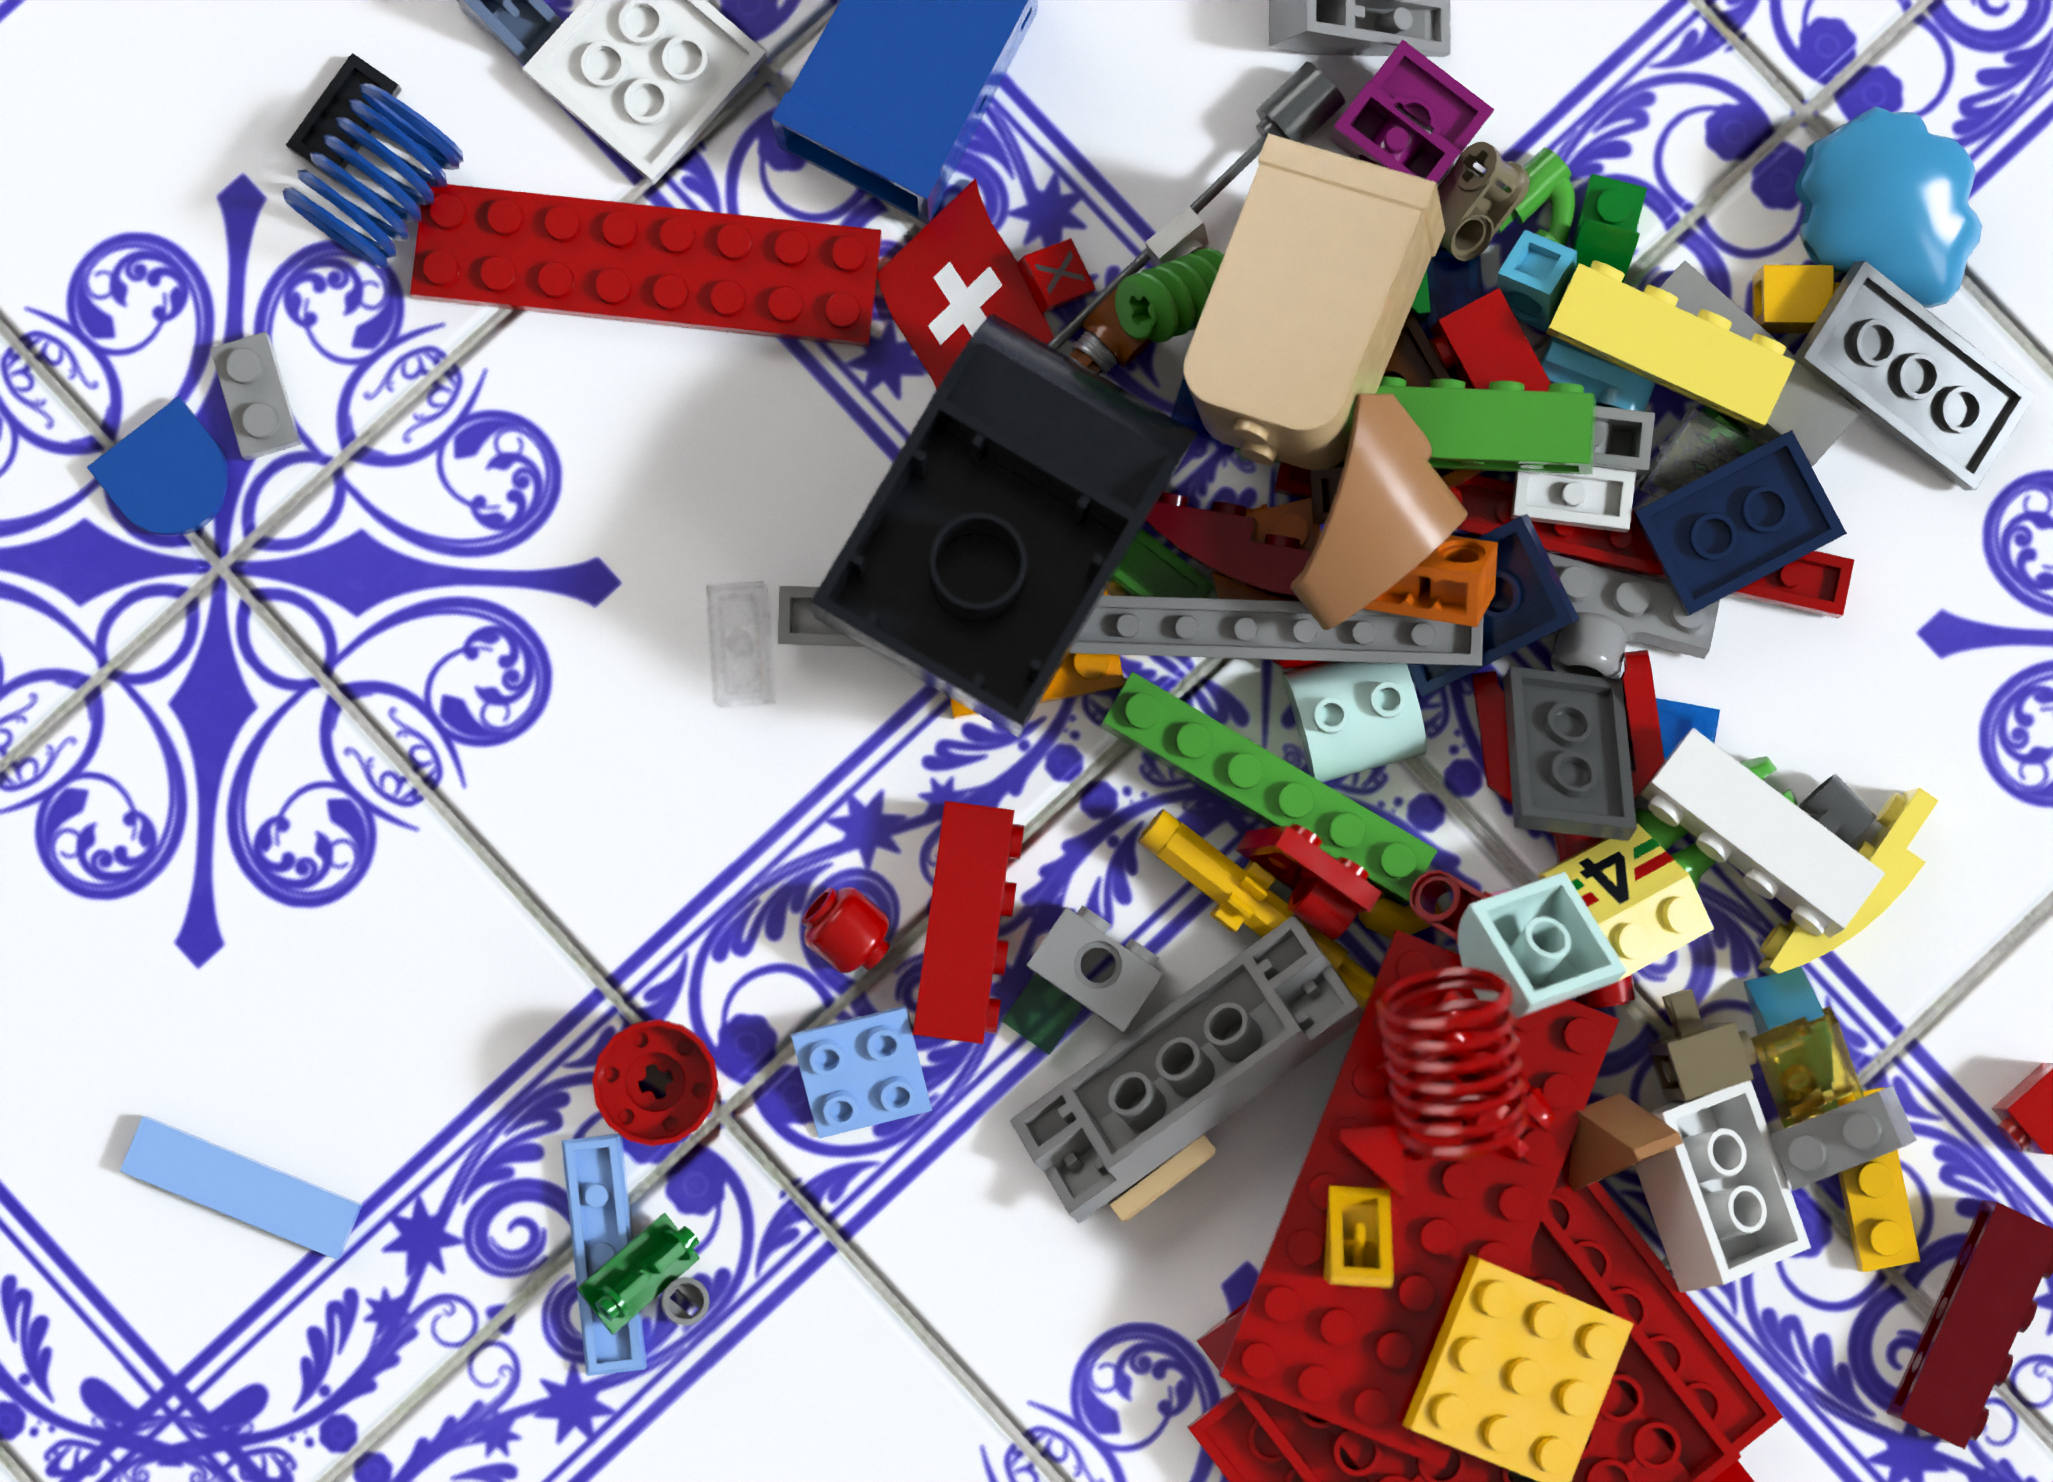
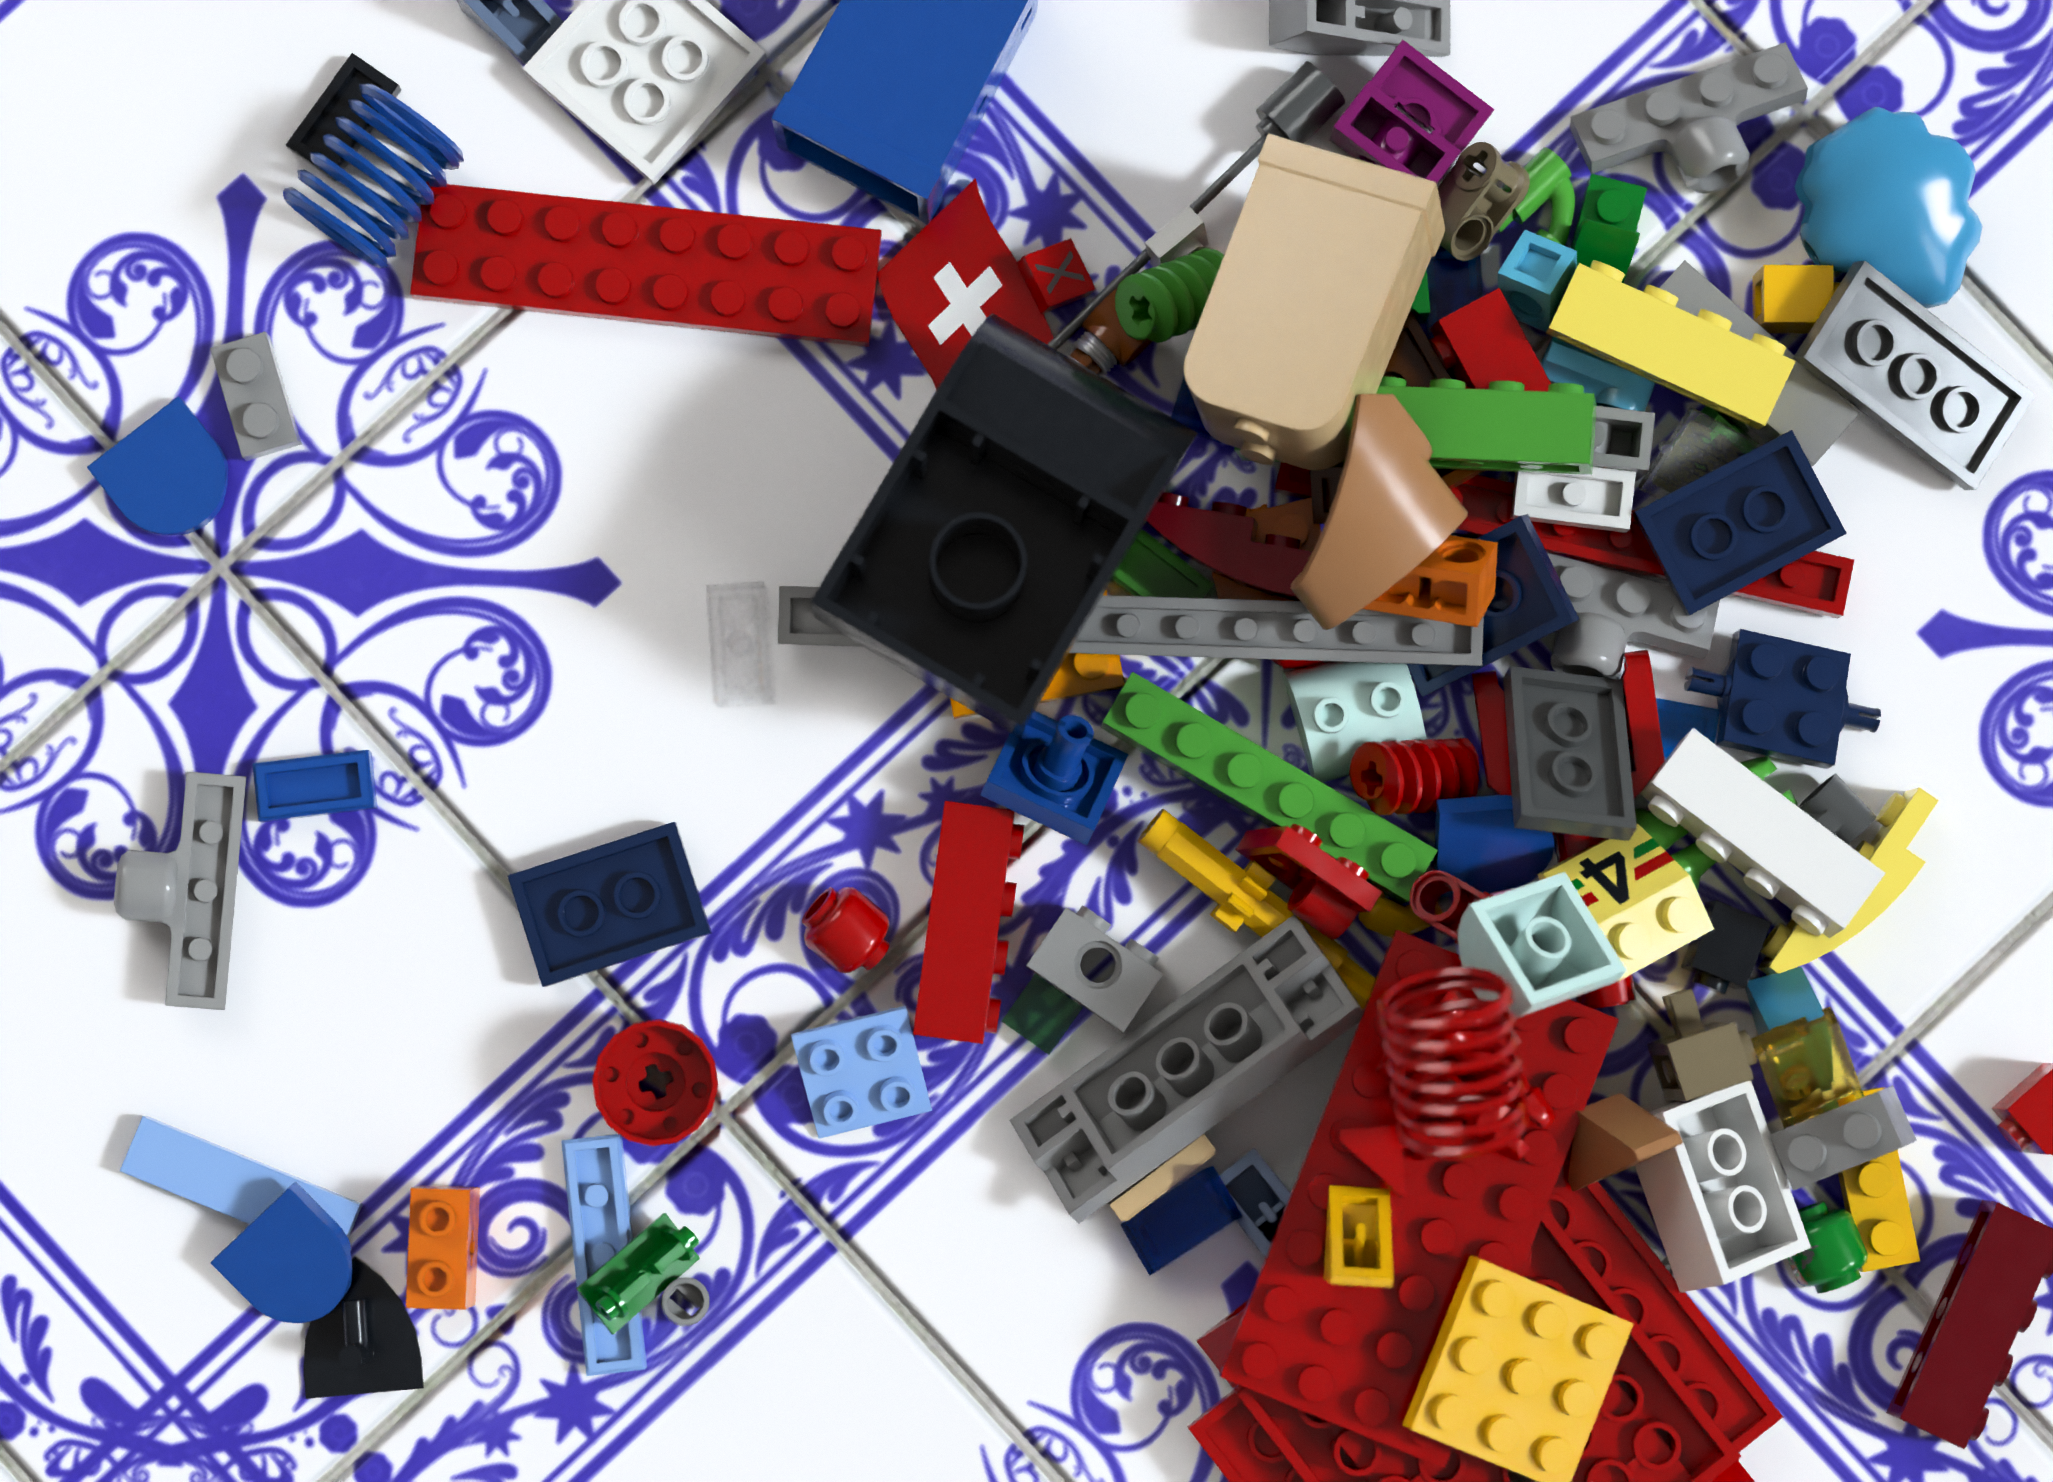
none -> light grey plate [114,772,246,1010]
none -> blue tile [210,1181,352,1323]
none -> blue tile [252,750,378,823]
none -> black shield [304,1256,424,1399]
none -> orange brick [406,1185,480,1310]
none -> dark blue plate [507,821,712,988]
none -> blue plate [980,711,1129,845]
none -> clear blue tile [1120,1165,1243,1276]
none -> sand blue slope [1208,1148,1291,1257]
none -> red piece [1349,738,1479,815]
none -> blue tile [1433,795,1555,898]
none -> light grey plate [1570,42,1808,193]
none -> black brick [1681,900,1771,995]
none -> dark blue plate [1684,629,1881,769]
none -> green head [1787,1201,1868,1293]

